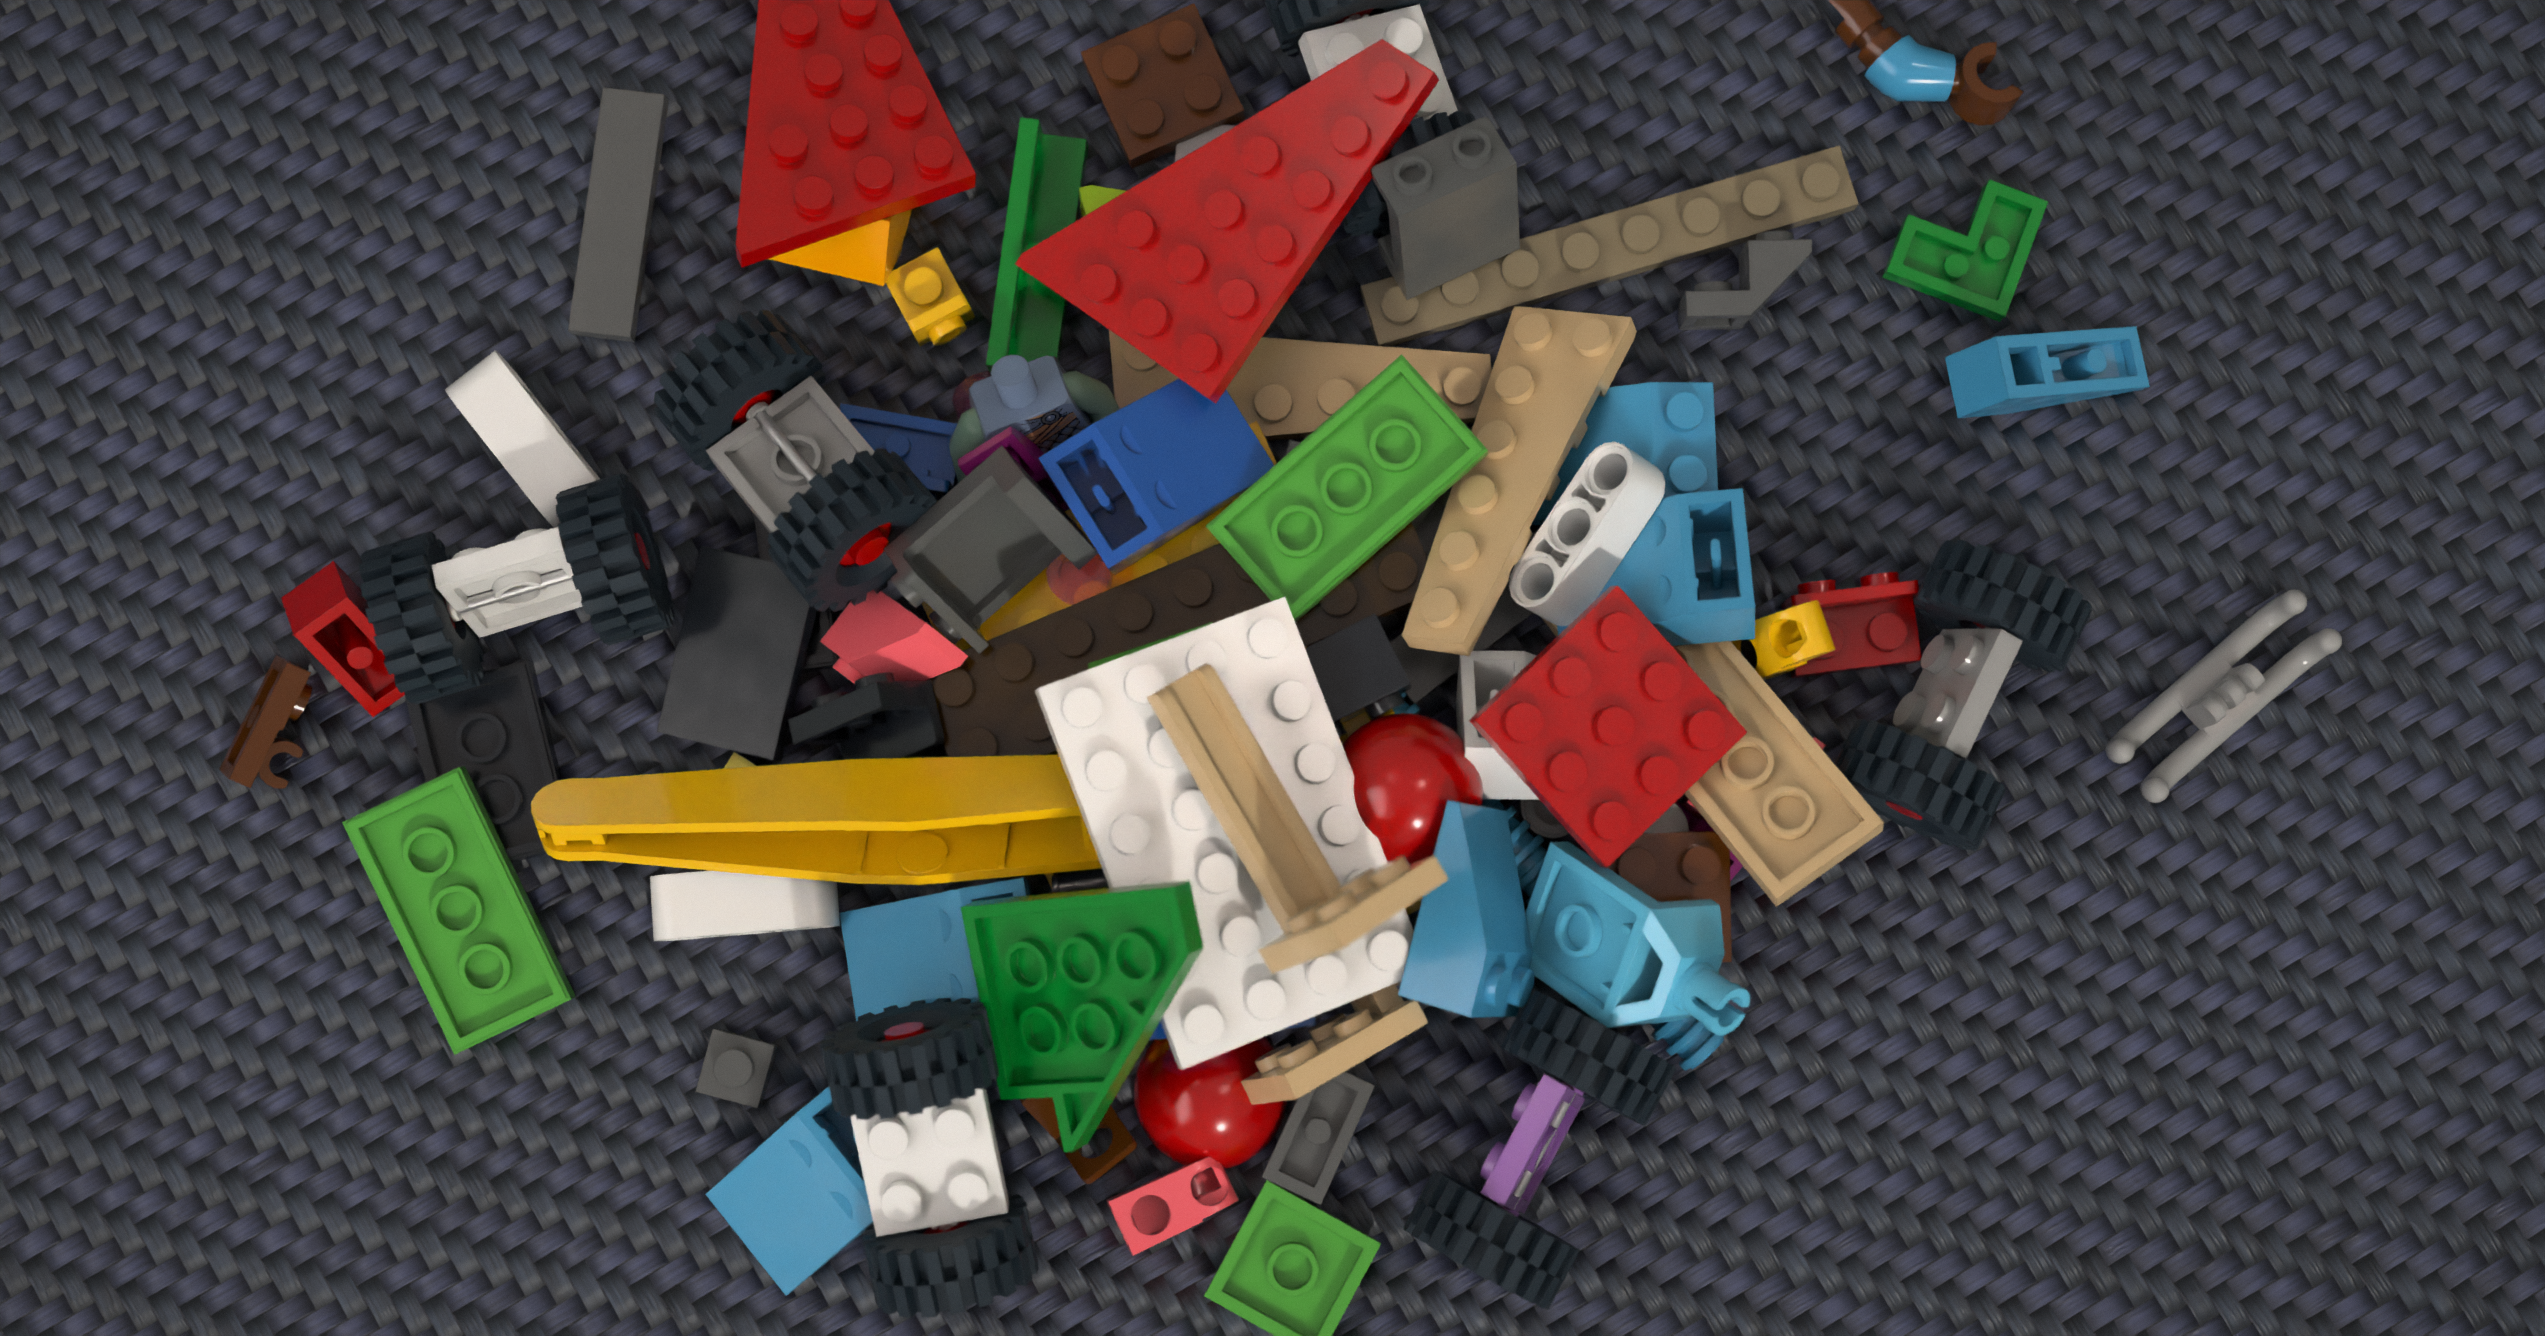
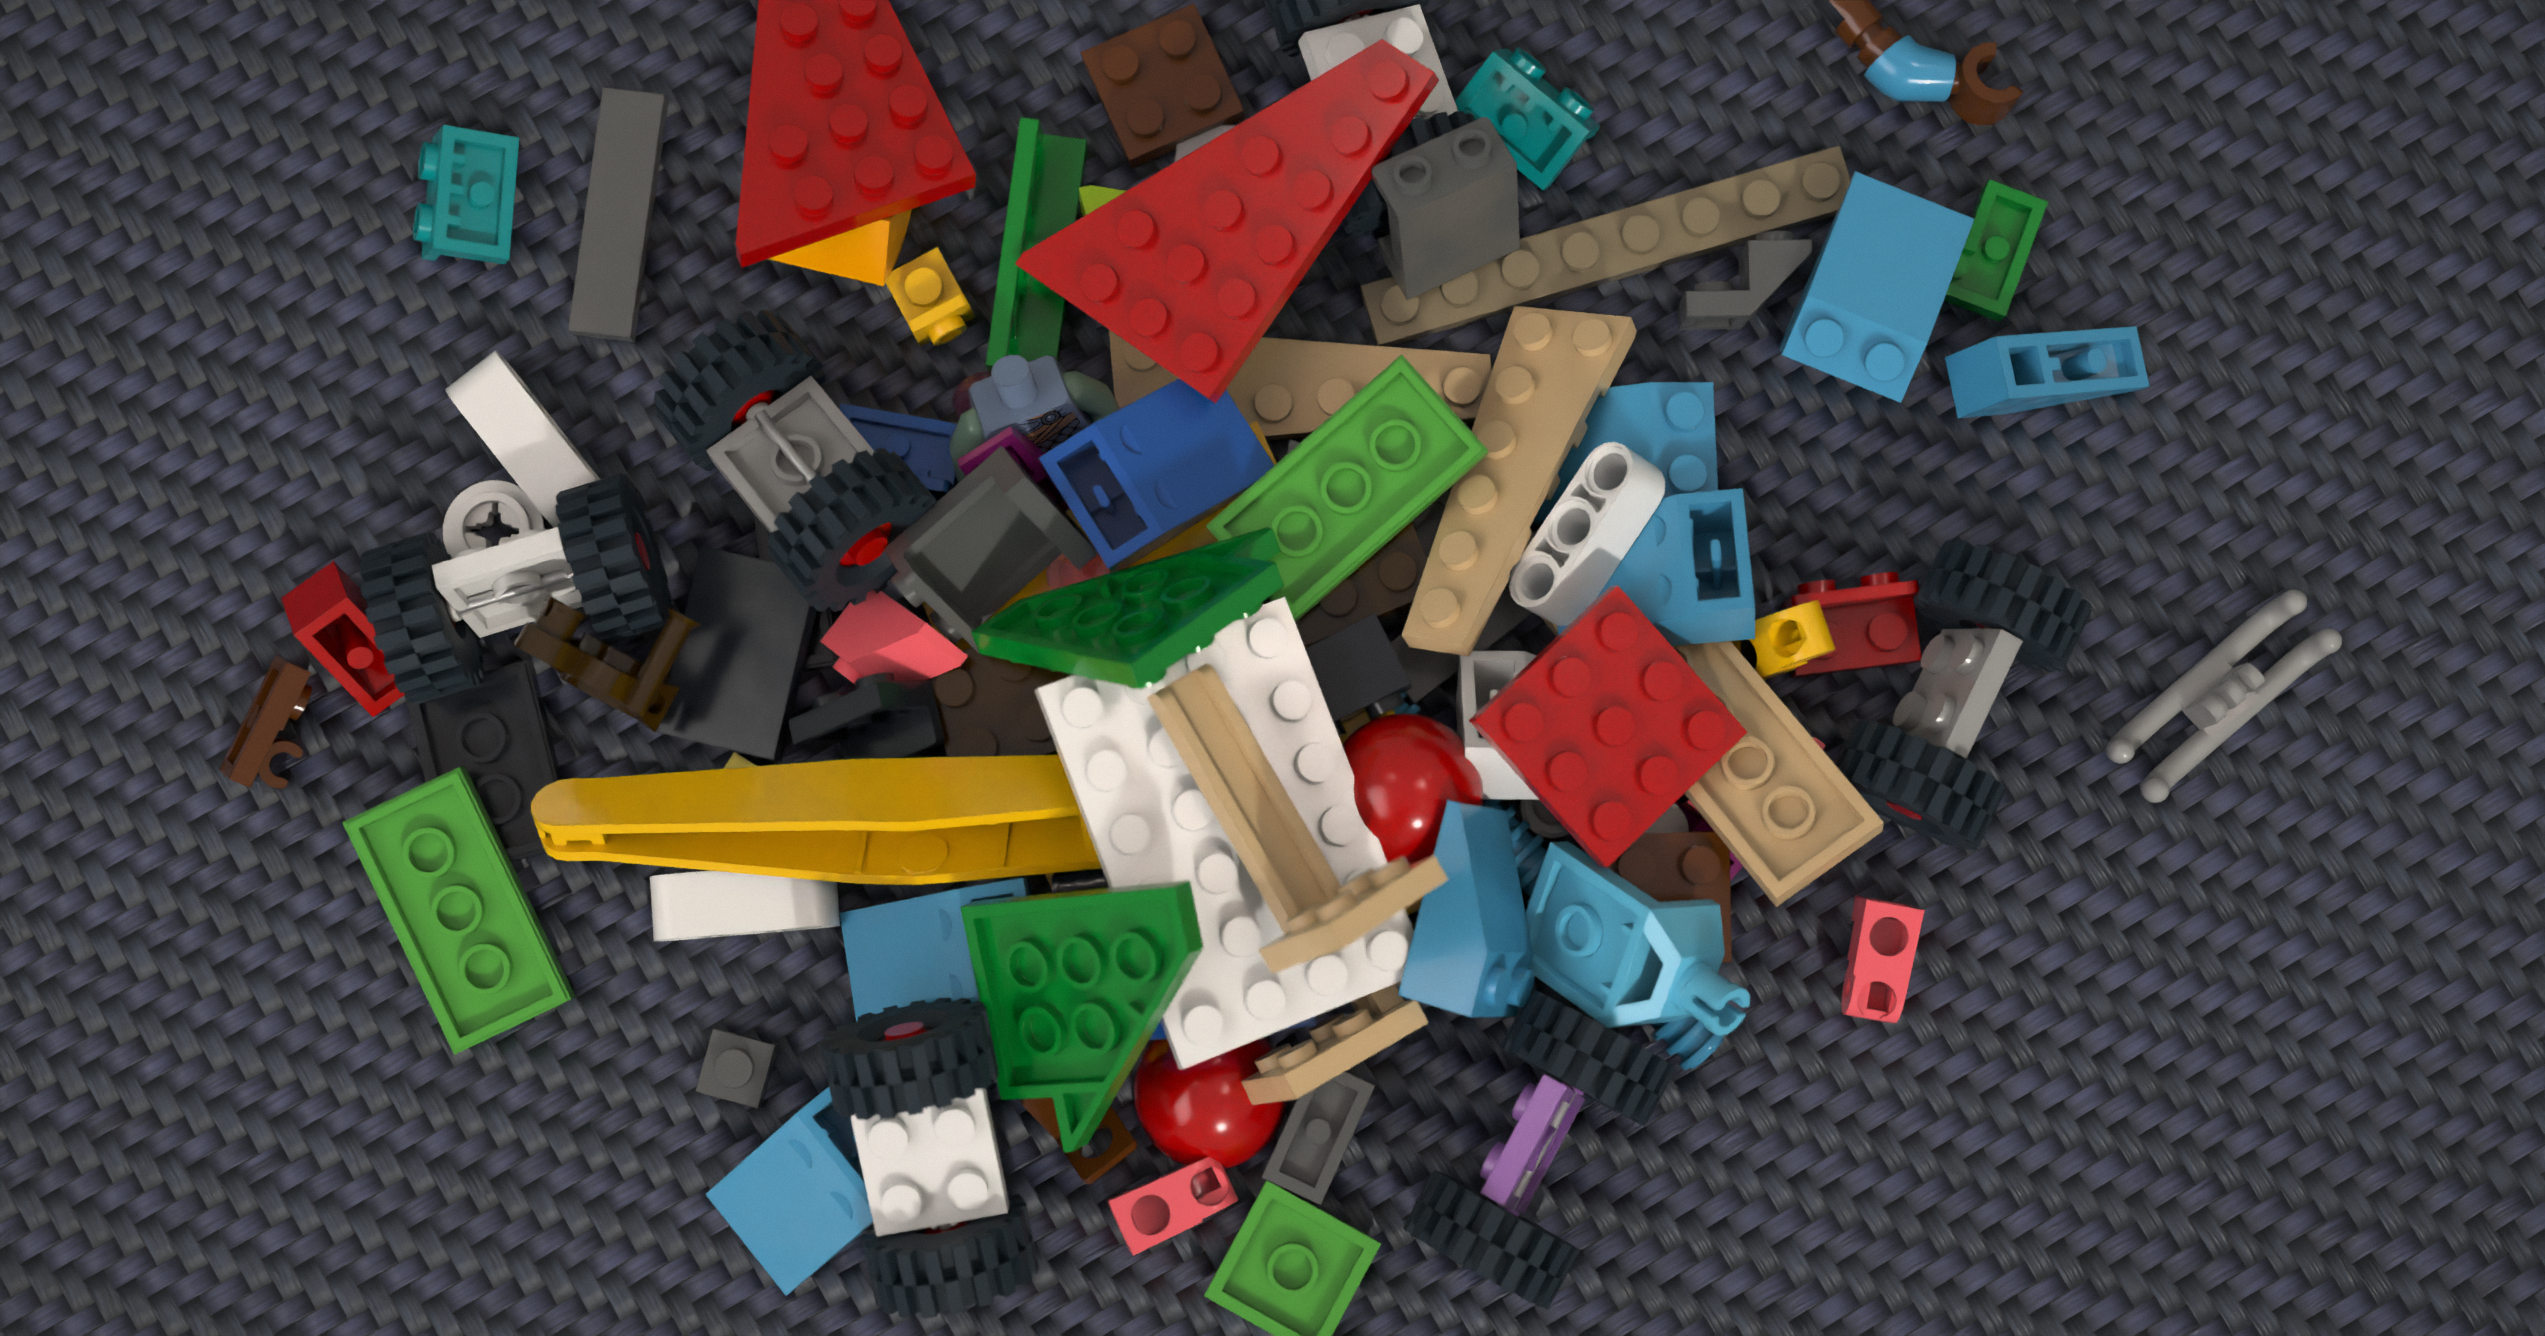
none -> teal bracket [413,124,519,264]
none -> white gear [443,480,545,558]
none -> dark brown piece [514,595,702,732]
none -> green wing [971,528,1284,689]
none -> teal bracket [1454,47,1601,190]
none -> dark azure slope [1779,171,1974,403]
none -> coral leg [1841,895,1925,1024]

